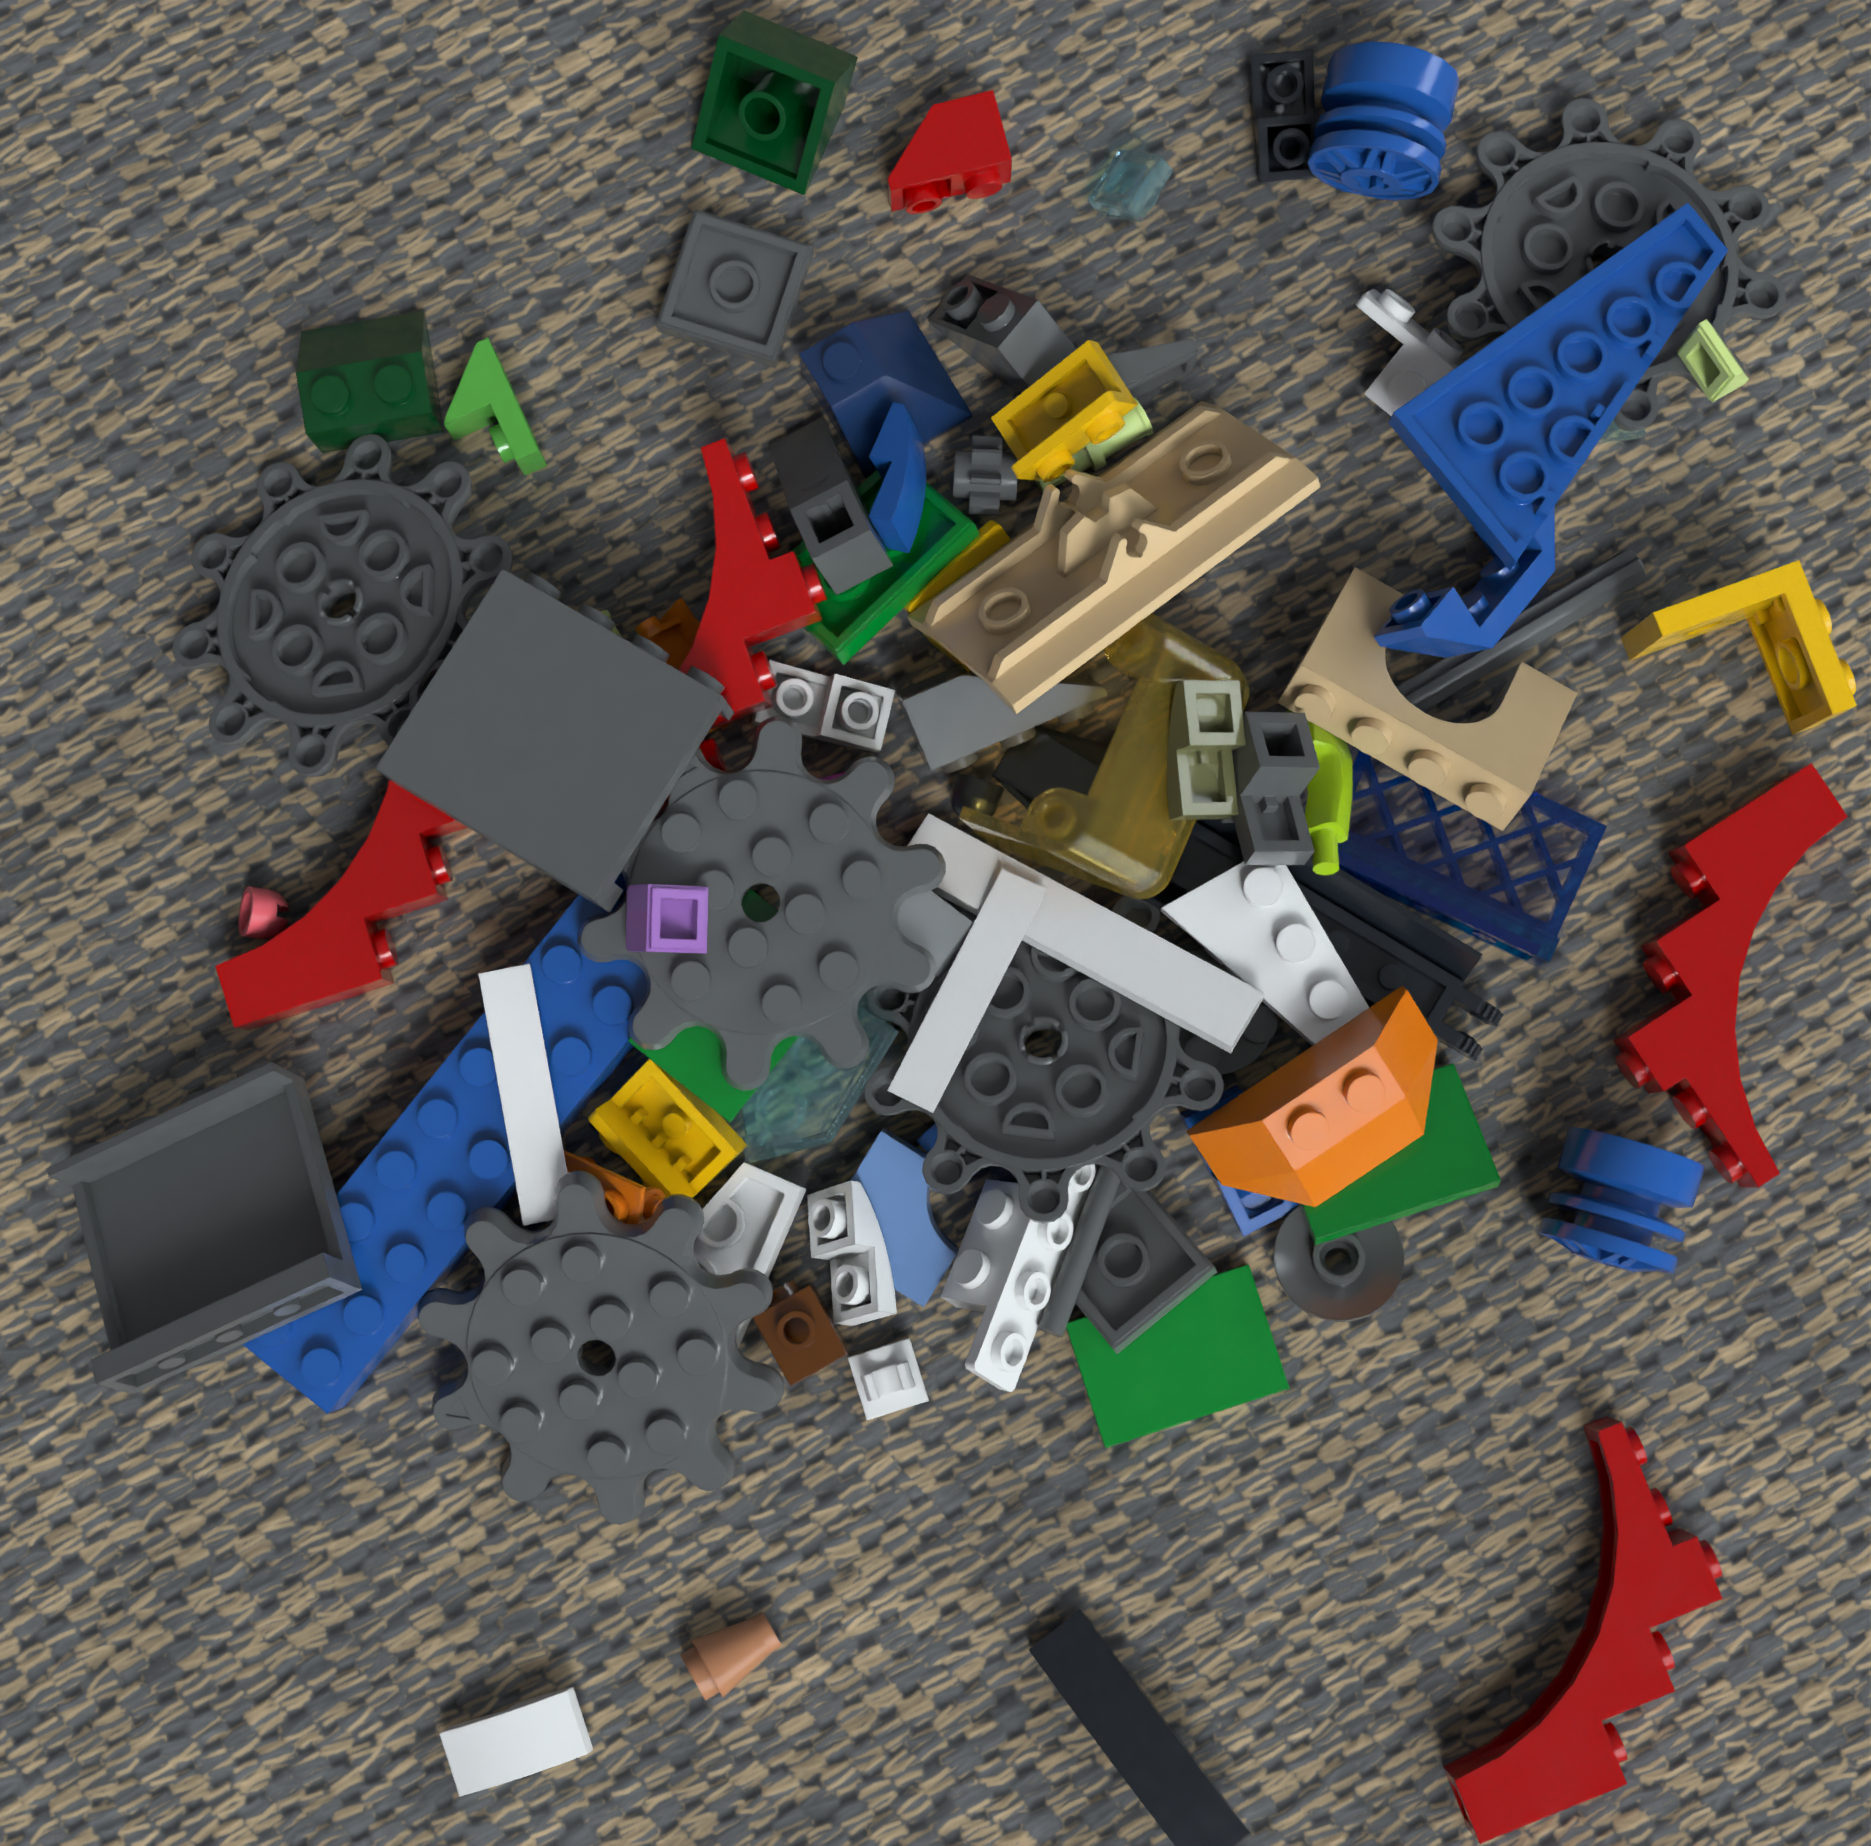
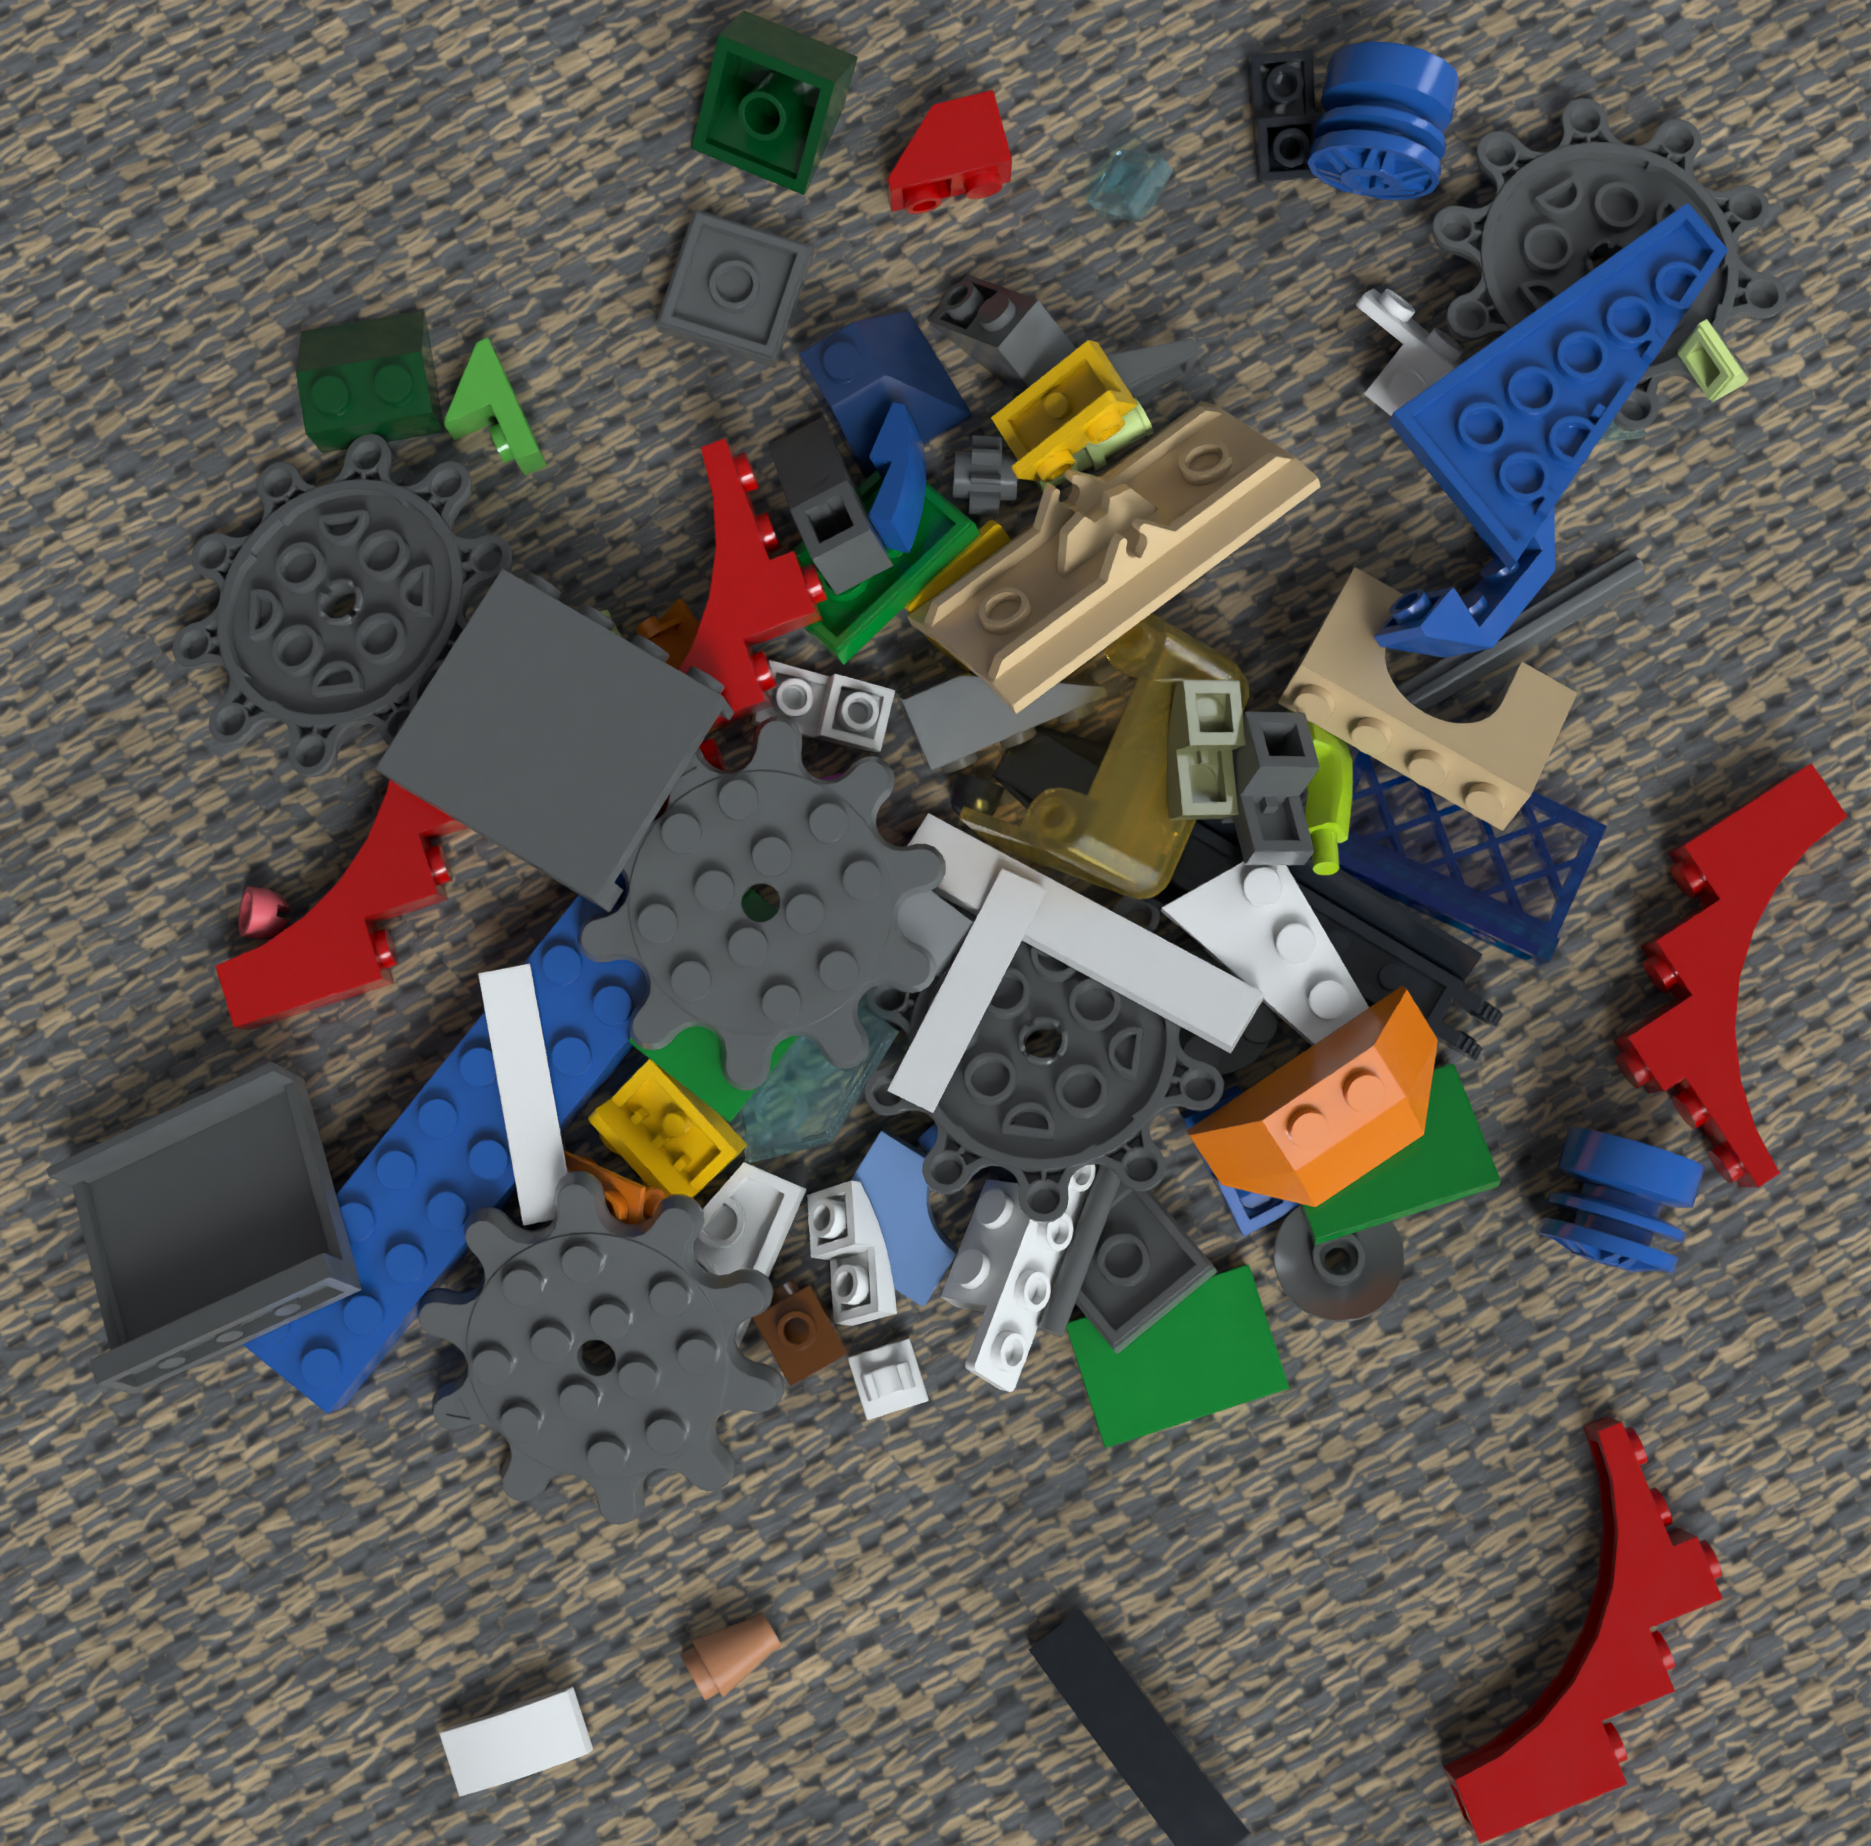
medium lavender slope [626,884,708,953] -> none
yellow bracket [1621,560,1857,735] -> none

